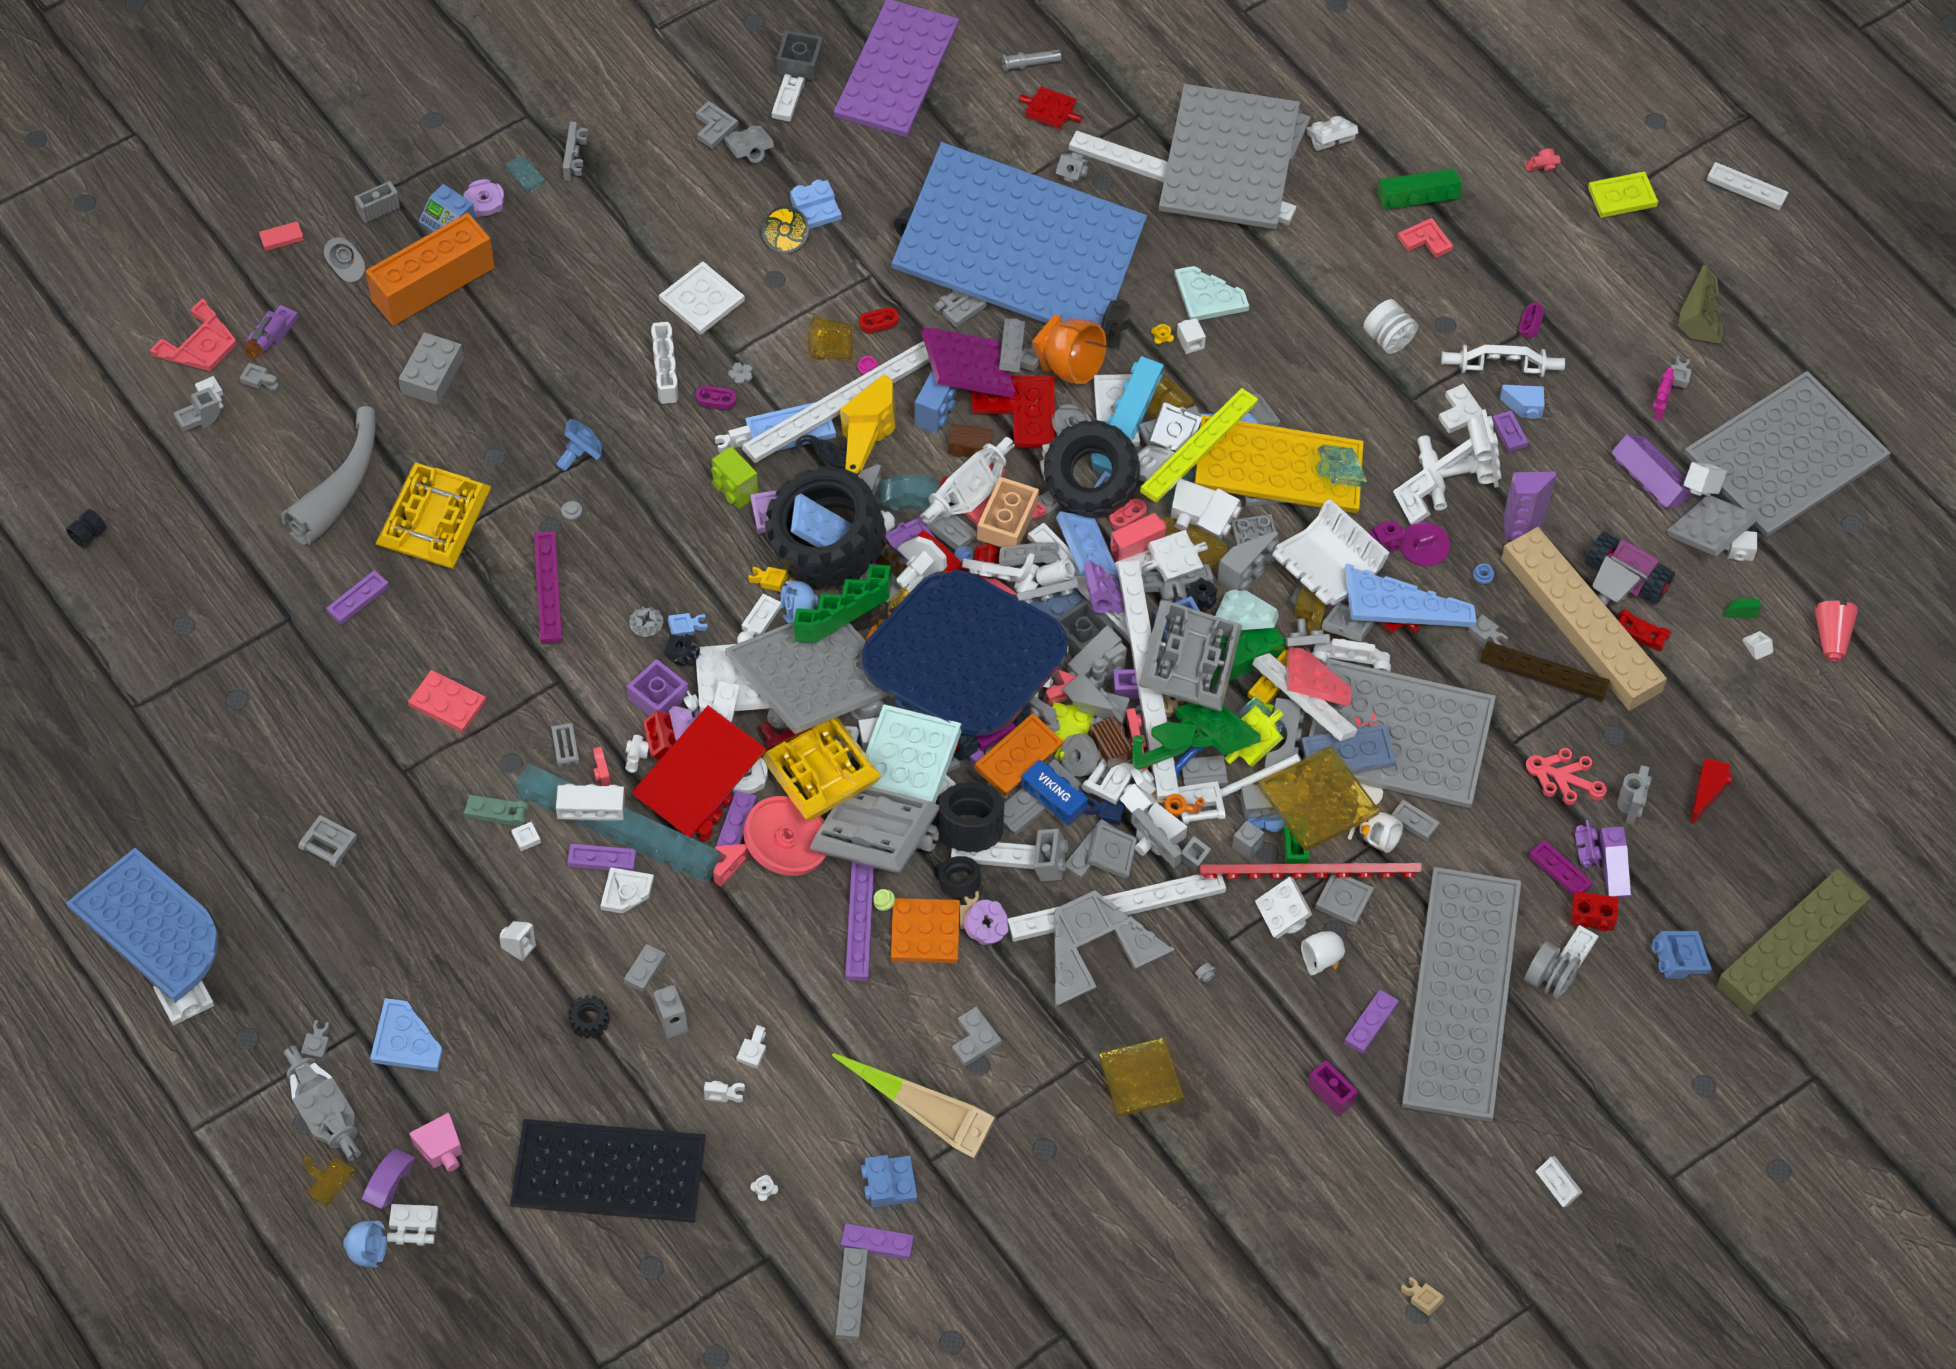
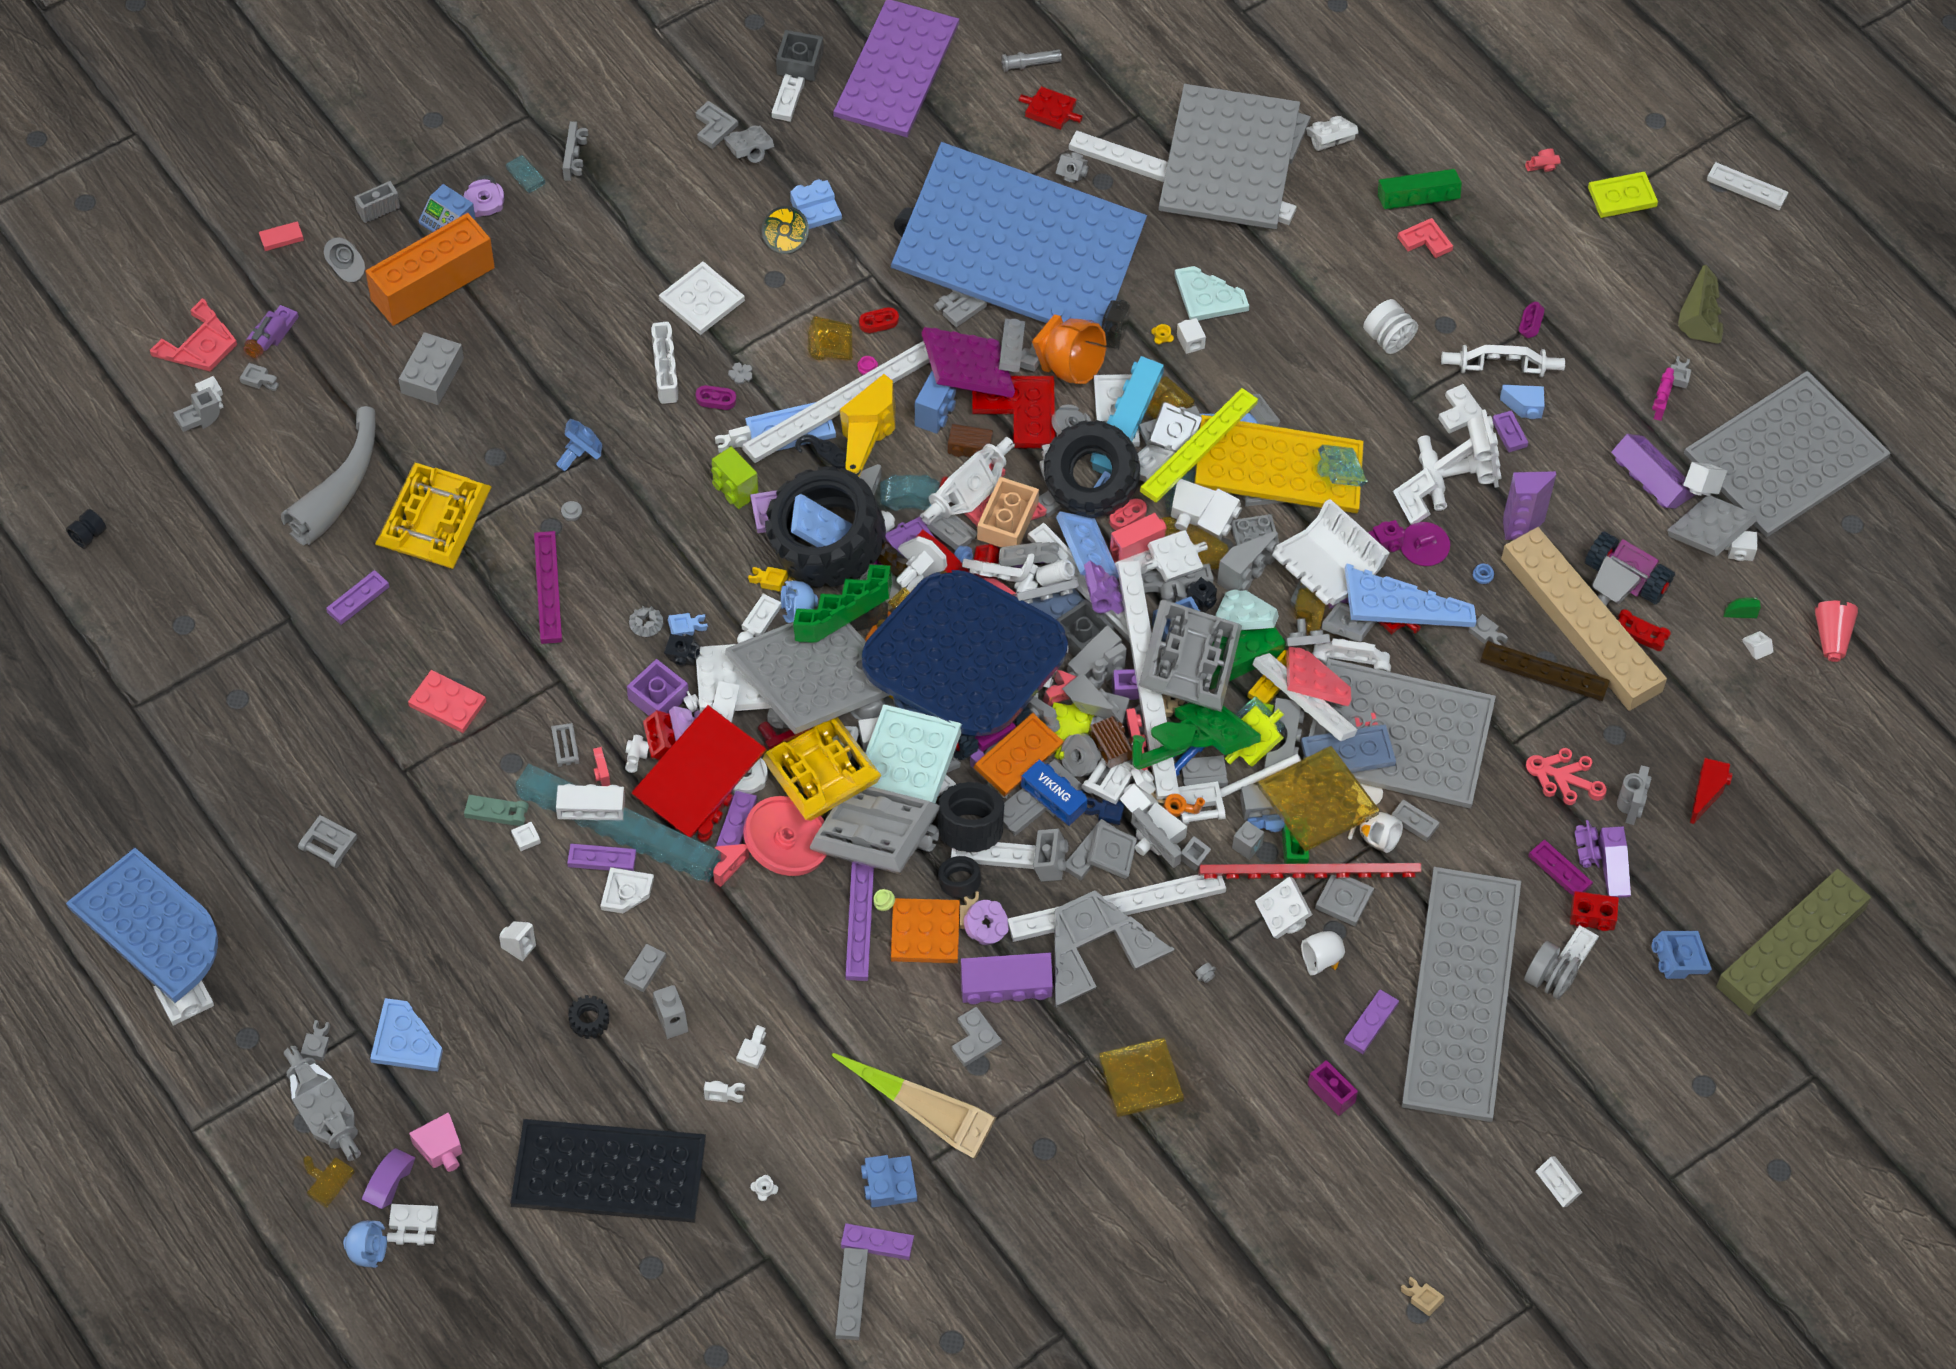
none -> medium lavender slope [960,953,1053,1004]

